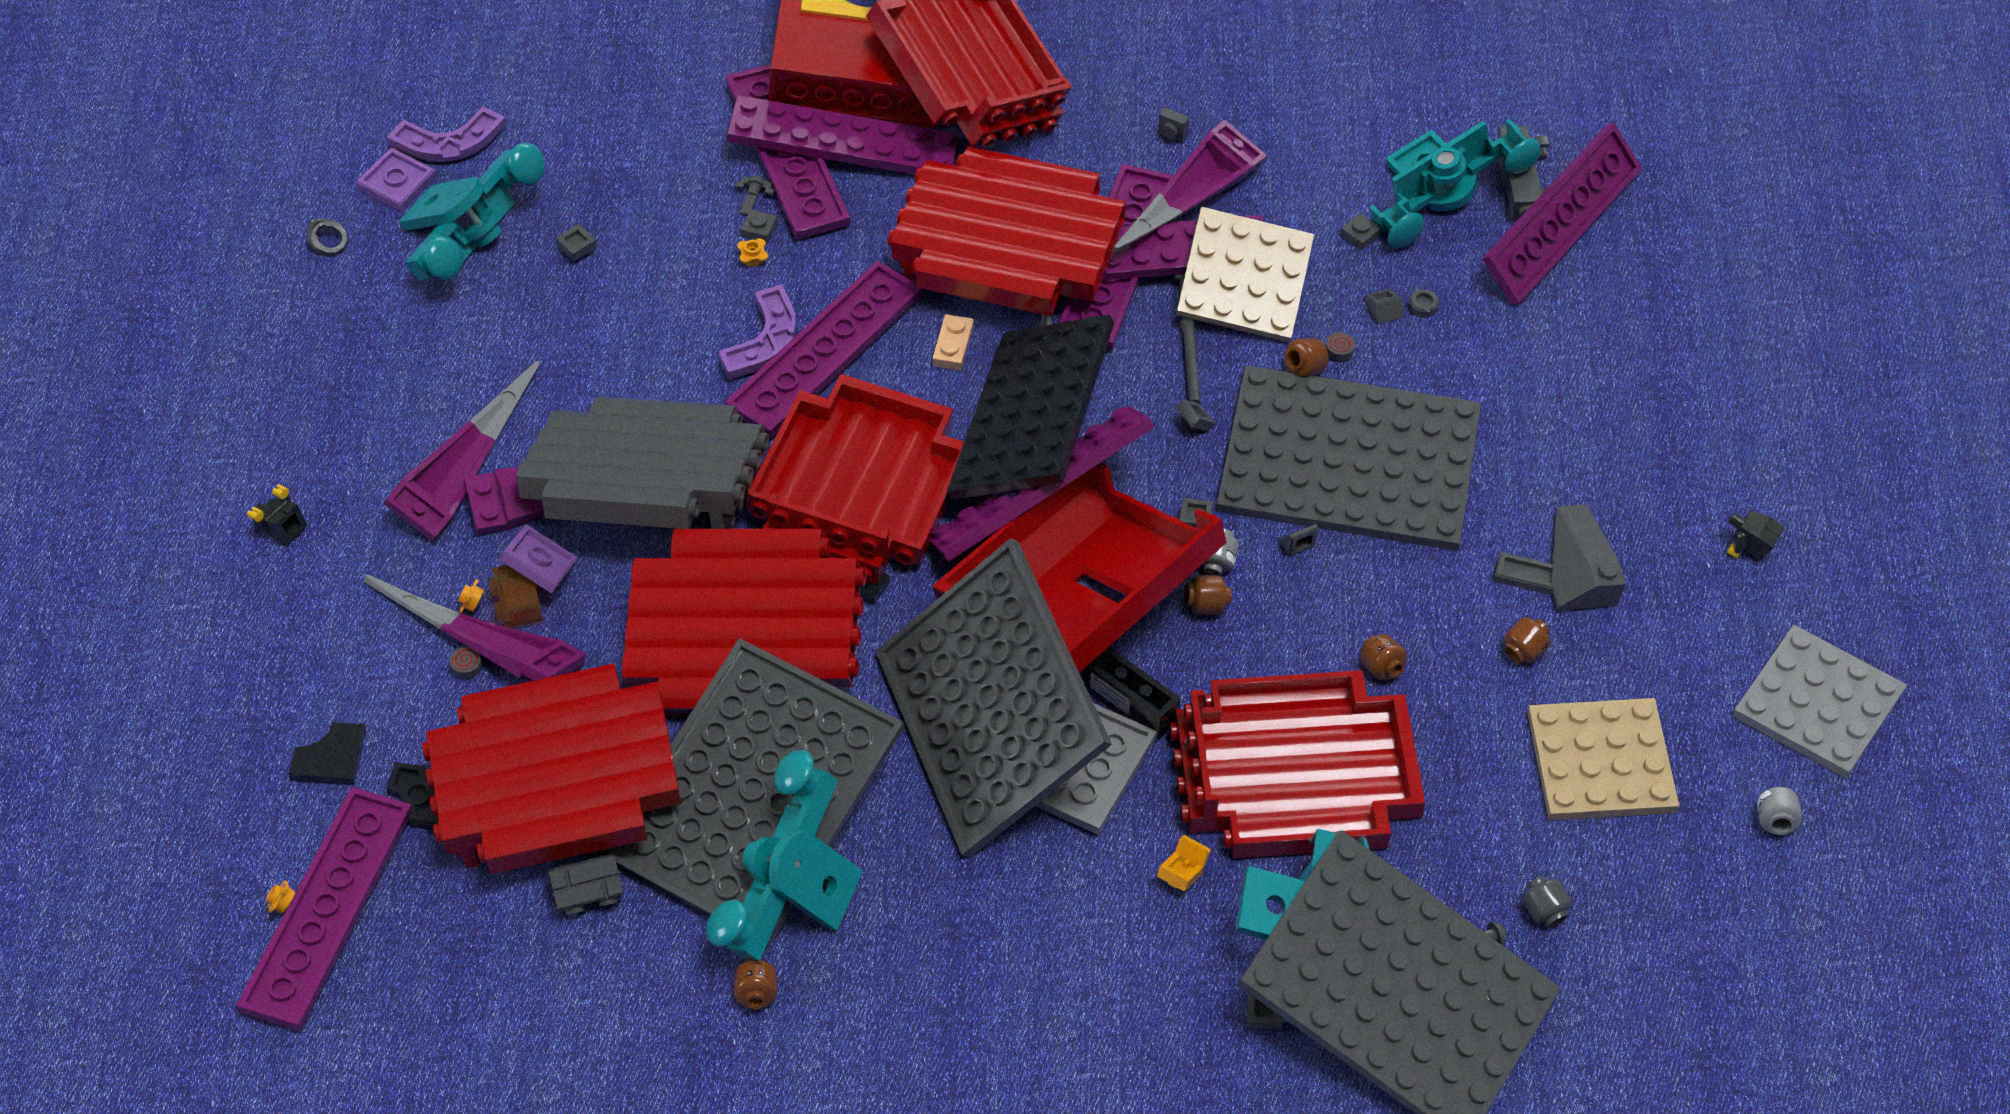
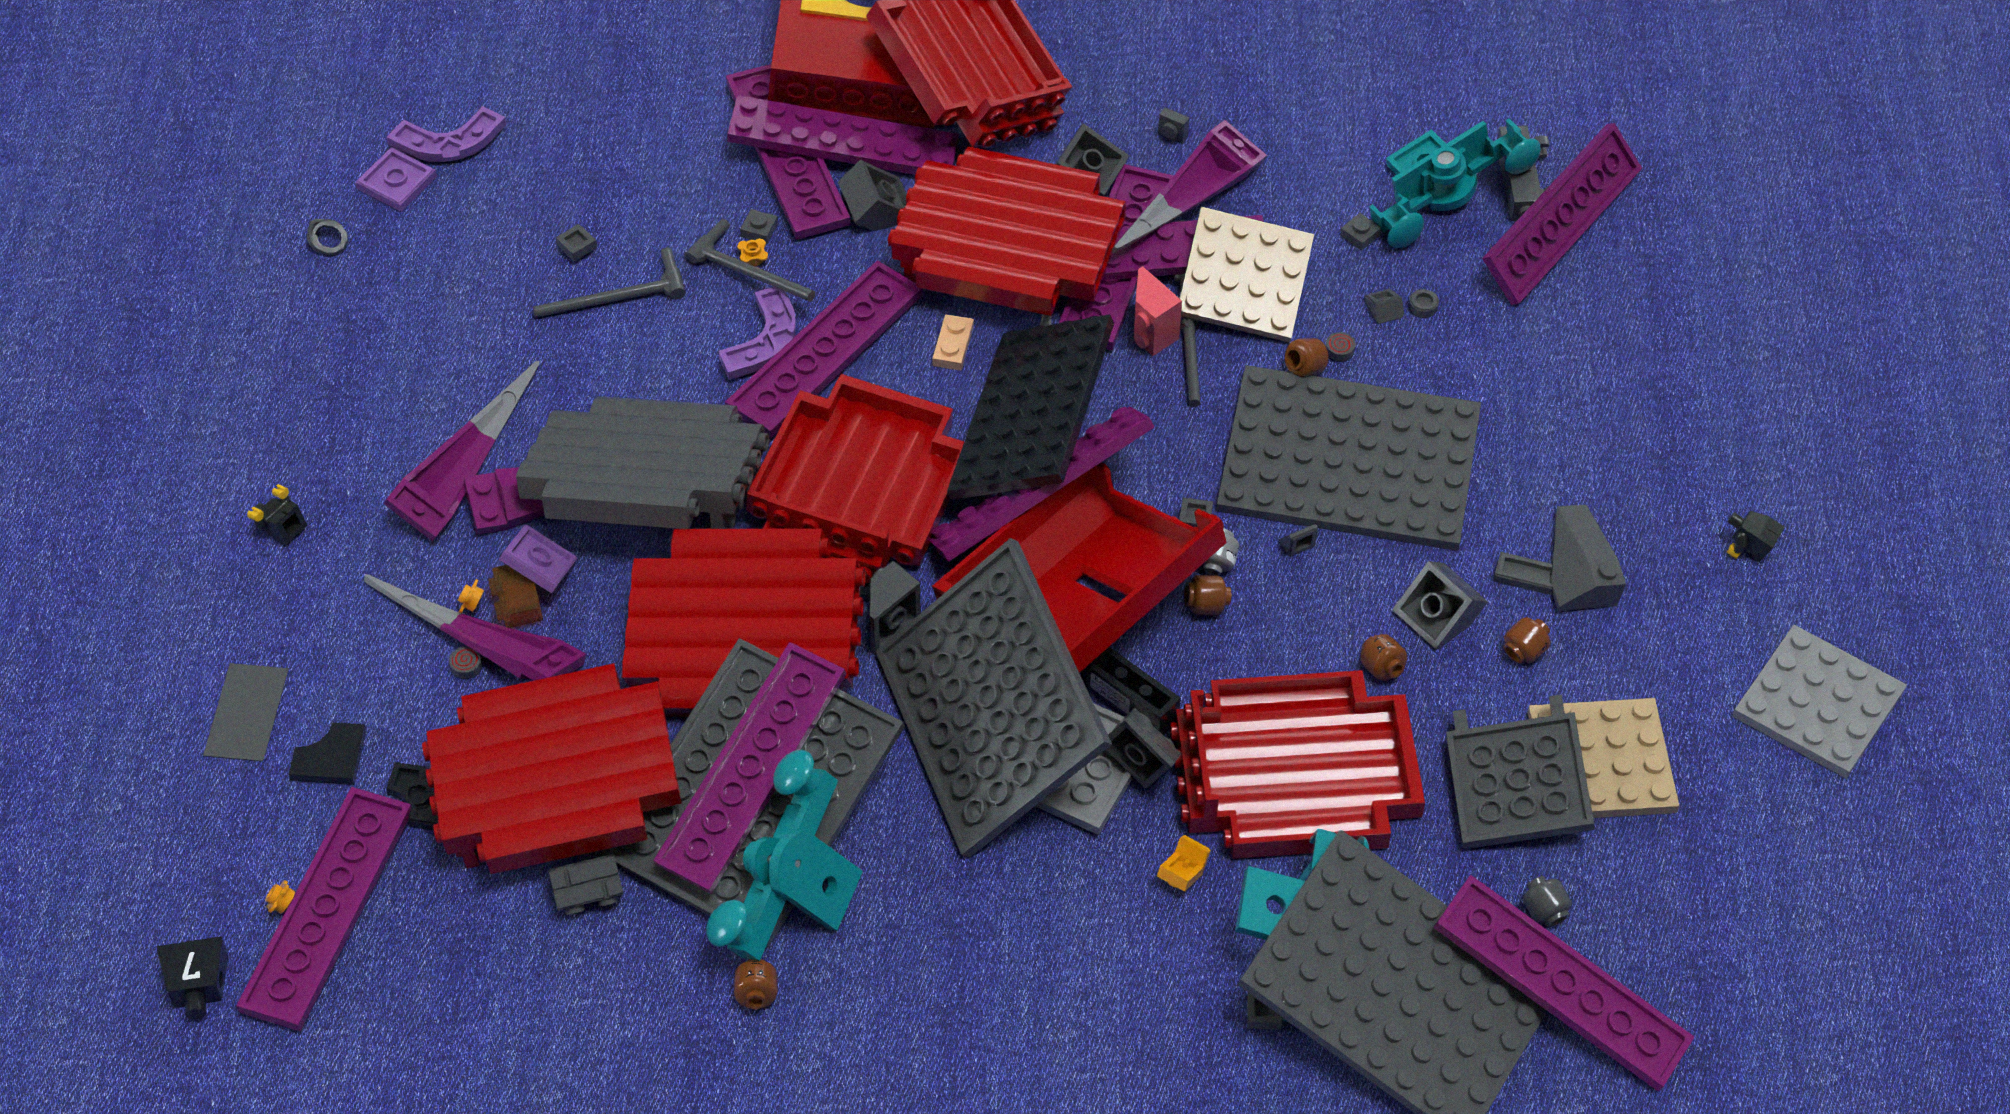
teal piece [399,142,545,280] -> none
dark grey piece [735,175,775,216] -> none
dark grey plate [1175,399,1216,432] -> none
light grey head [1757,787,1802,835] -> none
none -> black torso [157,936,228,1019]
none -> dark grey sticker [203,663,289,761]
none -> dark grey bar [533,247,686,318]
none -> magenta plate [653,642,847,894]
none -> dark grey bar [684,219,815,302]
none -> dark grey slope [838,160,907,231]
none -> dark grey slope [870,561,921,655]
none -> dark grey slope [1055,123,1130,196]
none -> dark grey slope [1106,708,1181,789]
none -> coral slope [1133,266,1182,356]
none -> dark grey slope [1392,561,1488,649]
none -> magenta plate [1433,875,1694,1091]
none -> dark grey plate [1446,694,1595,849]

